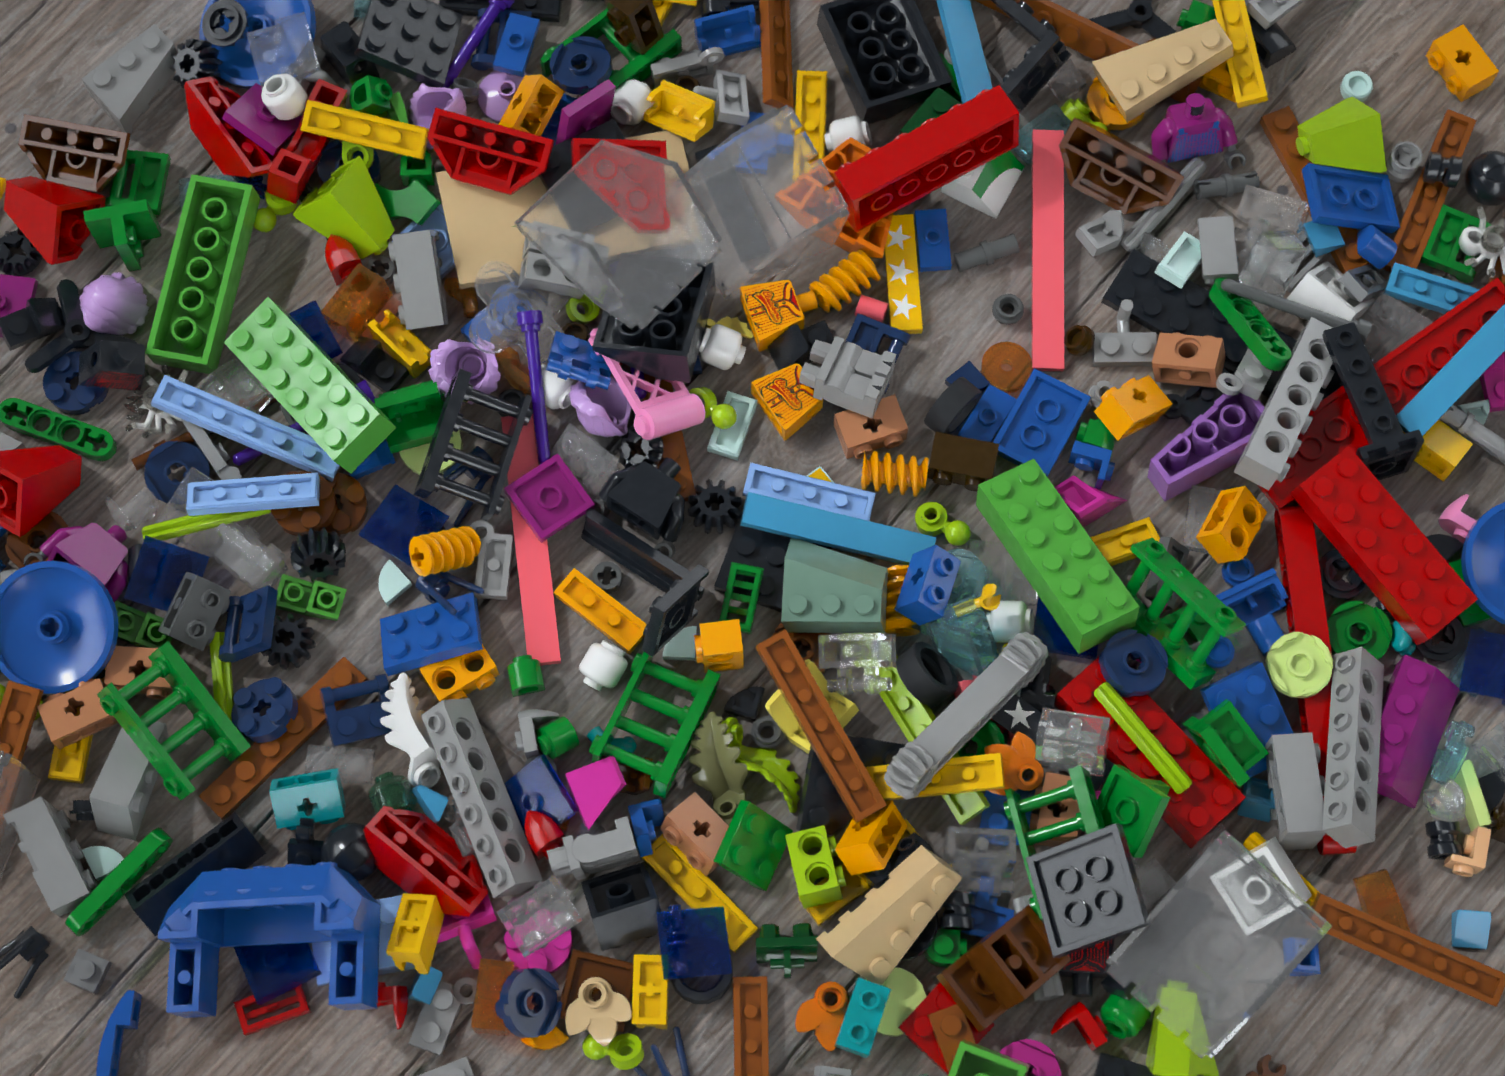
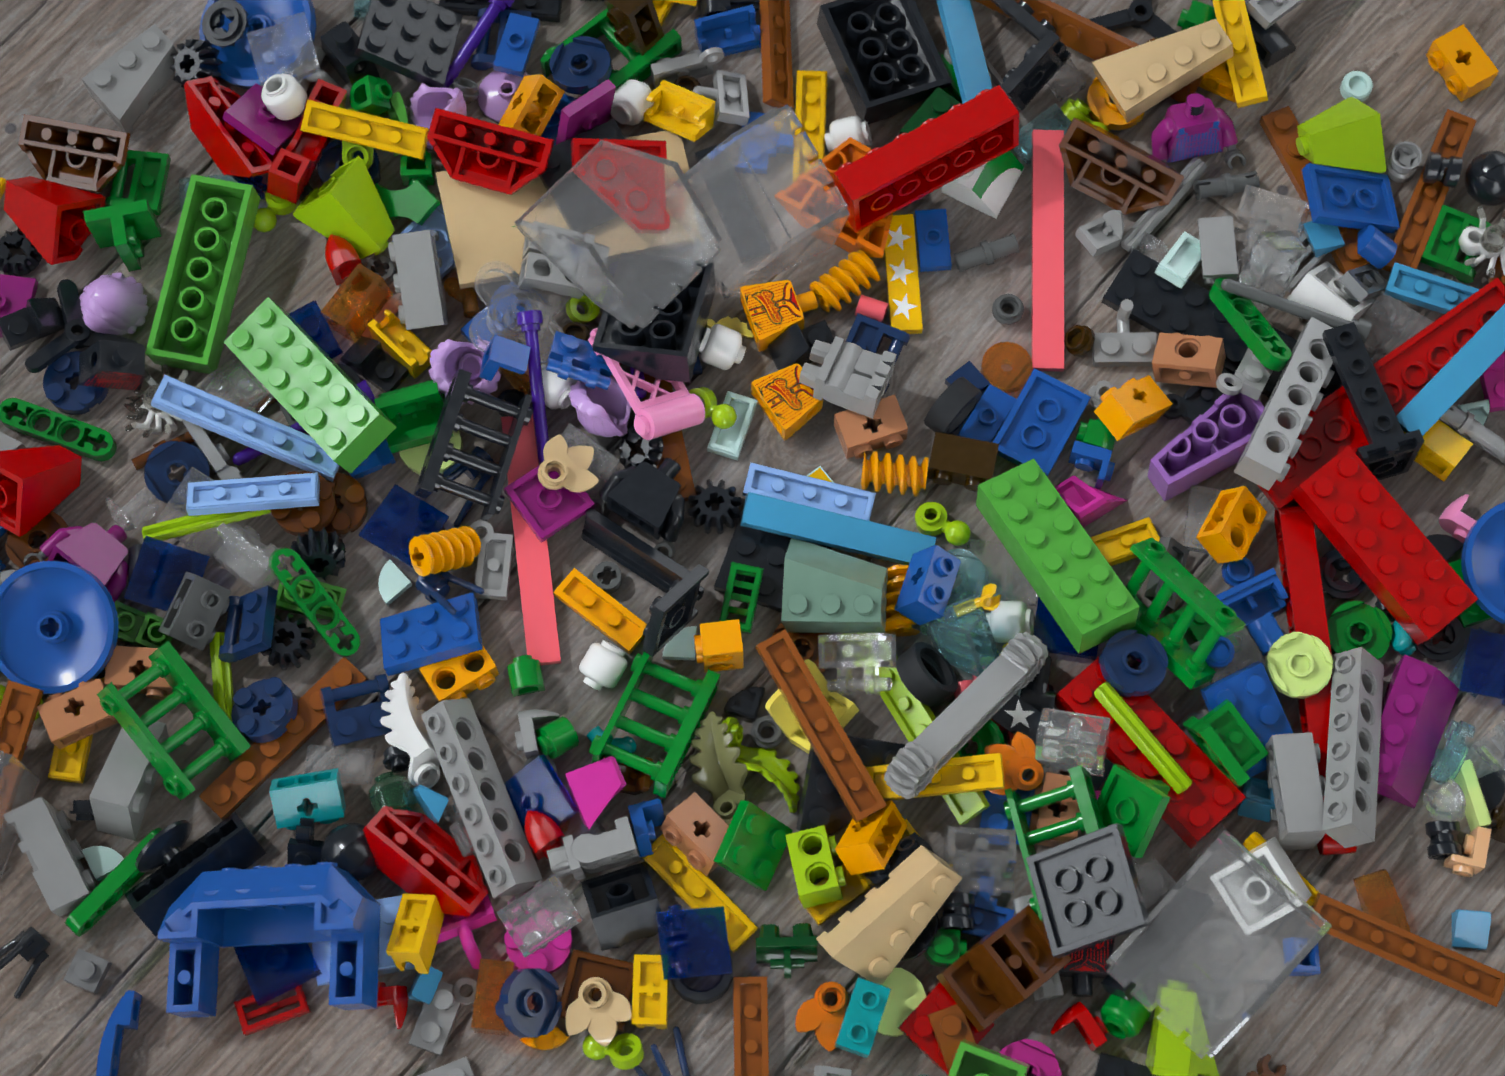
none -> black dish [135,820,192,872]
none -> green beam [269,548,360,656]
none -> black plate [383,746,411,773]
none -> blue panel [479,334,531,381]
none -> tan plate [538,434,599,493]

